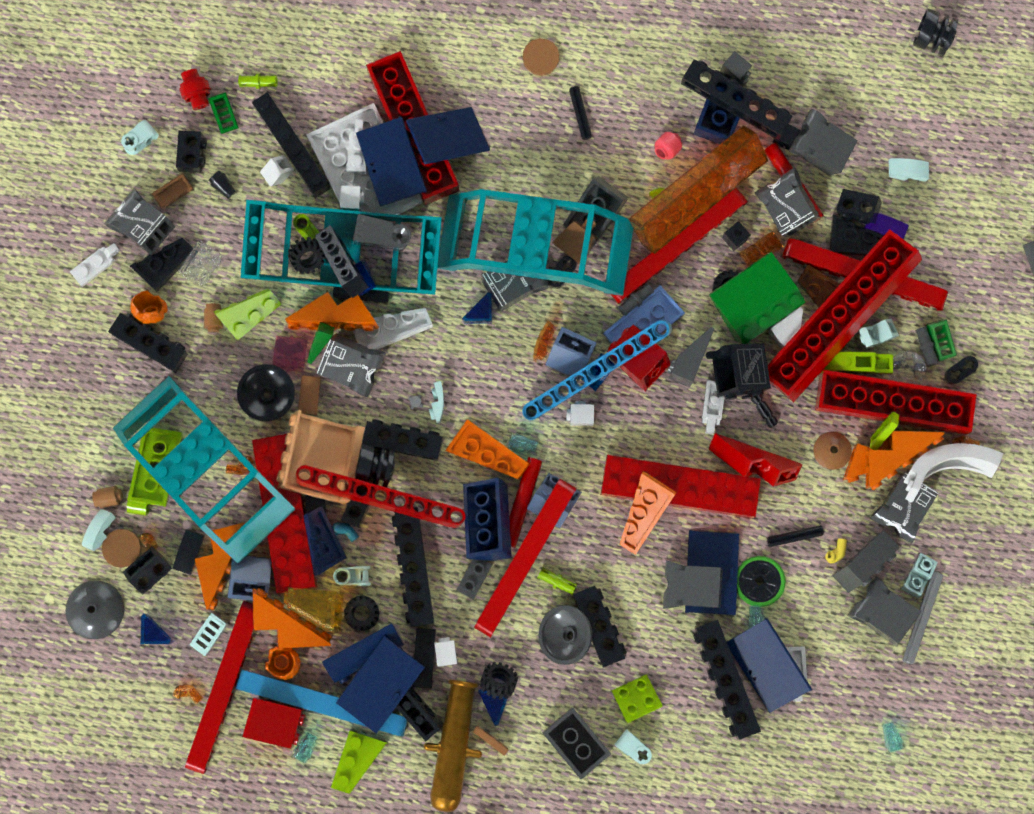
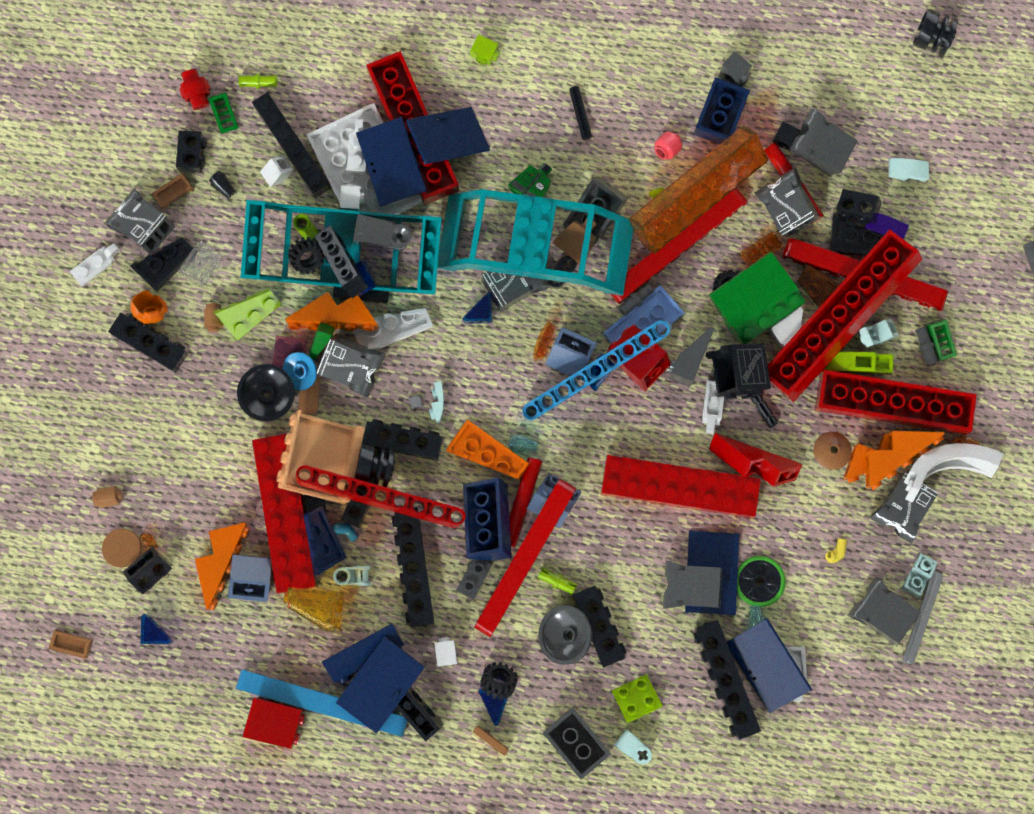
dark grey dish [65,581,124,639] -> none
light aqua slope [82,509,116,551] -> none
teal window [113,376,295,564] -> none
light aqua piece [121,120,159,155] -> none
lime hinge [127,428,183,516] -> none
black slope [172,529,205,575] -> none
clear orange arm [173,685,203,704] -> none
red beam [185,600,254,774] -> none
light aqua slope [190,613,229,656] -> none
clear orange arm [226,456,253,475] -> none
orange slope [253,588,332,648] -> none
orange hair [265,646,301,680] -> none
clear light blue cone [292,732,317,764] -> none
lime wing [331,730,387,794] -> none
black tyre [344,595,380,631] -> none
black tile [412,628,436,689] -> none
pearl gold piece [424,679,482,812] -> none
medium nougat tile [522,38,559,76] -> none
white brick [566,401,594,426] -> none
orange wing [619,471,676,555] -> none
black brick [681,59,793,141] -> none
black brick [722,221,751,251] -> none
black axle [767,525,824,547] -> none
dark grey wedge [833,530,900,593] -> none
lime tile [870,411,899,450] -> none
clear light blue cone [882,722,904,753] -> none
clear dish [888,351,927,385] -> none
black beam [945,356,979,385] -> none
none -> medium nougat tile [48,630,92,659]
none -> dark azure dish [283,352,317,390]
none -> lime brick [470,34,500,65]
none -> green torso [508,163,552,198]

